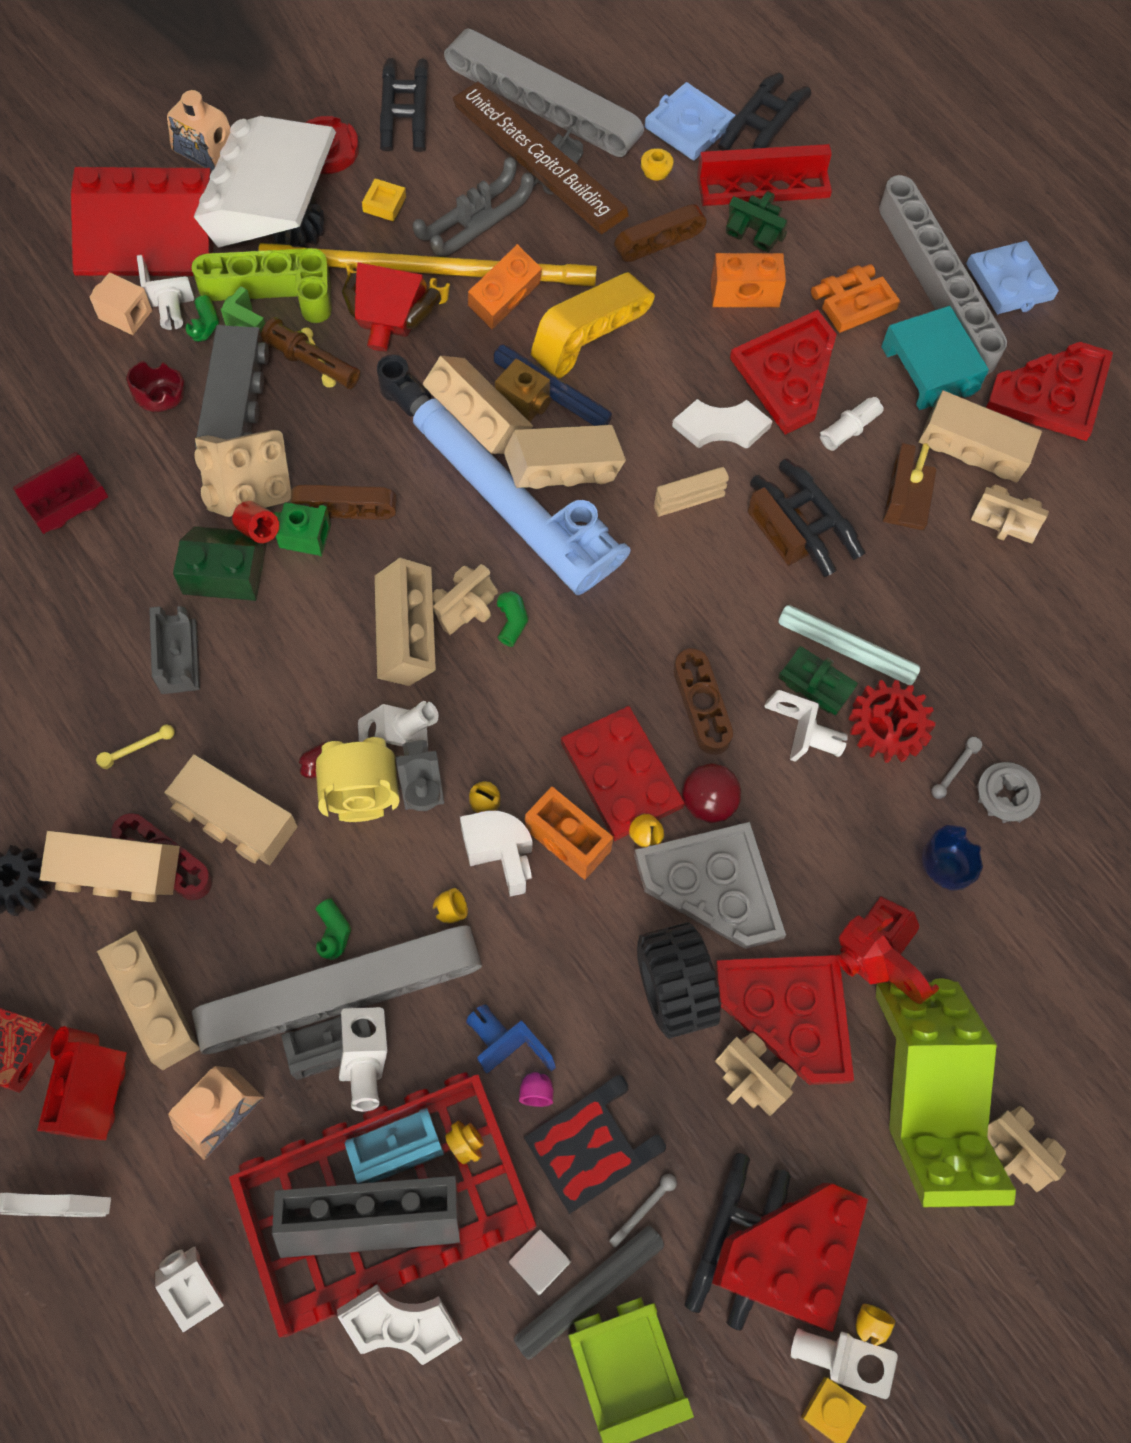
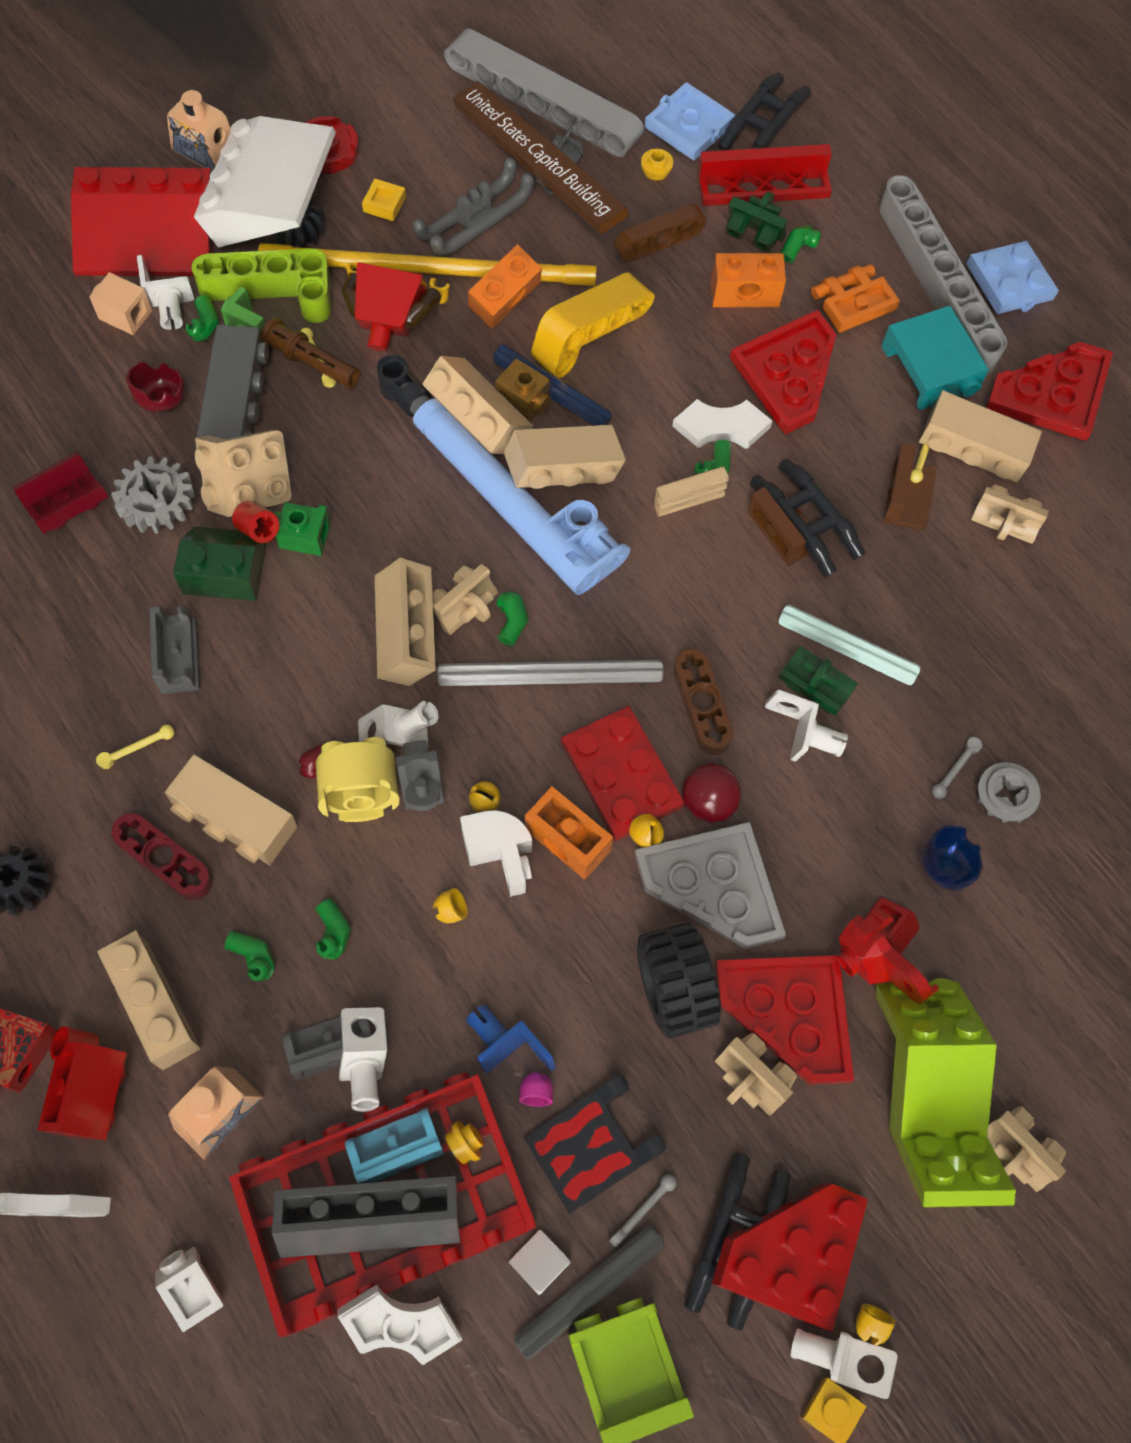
tan brick [40,831,180,902] -> none
light grey beam [192,926,482,1054] -> none
reddish brown beam [290,485,397,520] -> none
black piece [380,58,429,152] -> none
white axle [820,397,884,451] -> none
red gear [848,680,936,763] -> none
none -> light grey gear [111,456,196,534]
none -> green arm [224,930,275,982]
none -> light grey axle [437,659,664,686]
none -> green arm [694,440,731,475]
none -> green arm [780,225,822,263]

